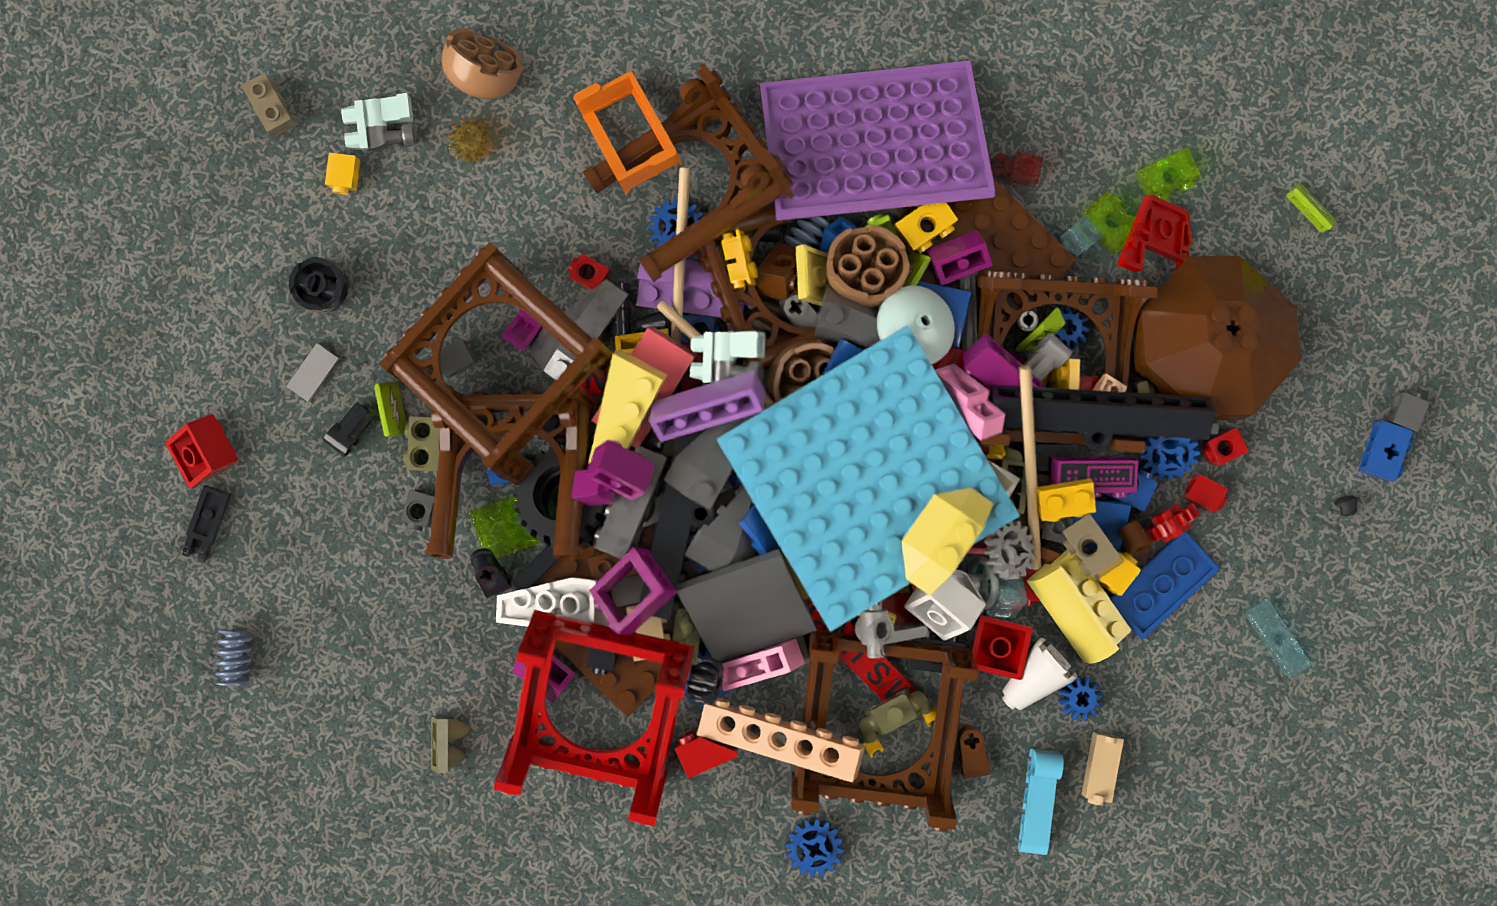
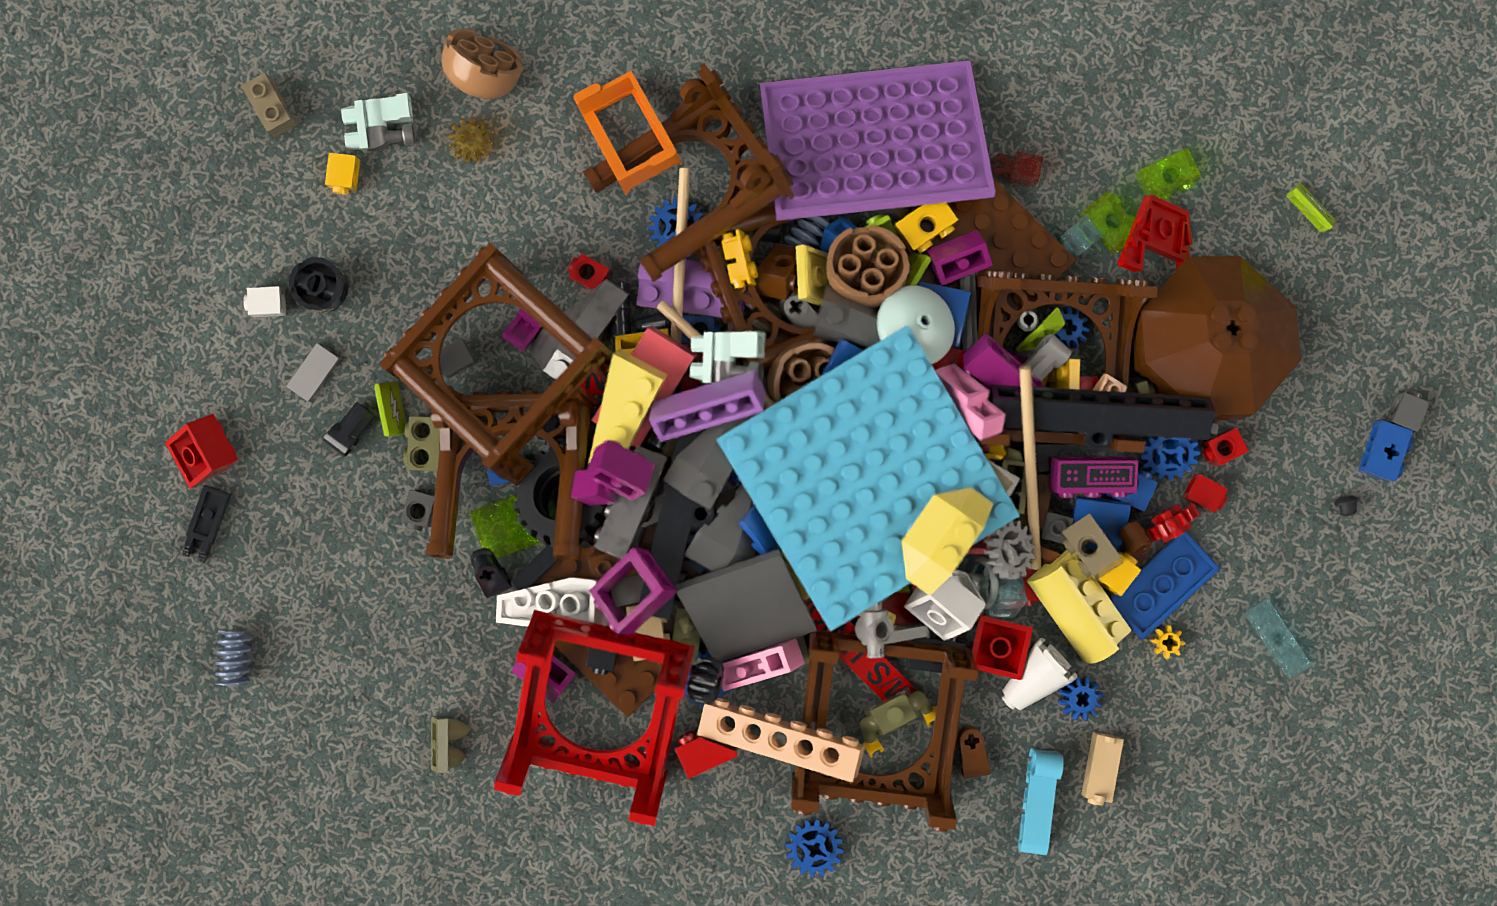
yellow bracket [1037,478,1096,522] -> none
none -> white brick [244,287,286,317]
none -> yellow gear [1150,625,1185,659]

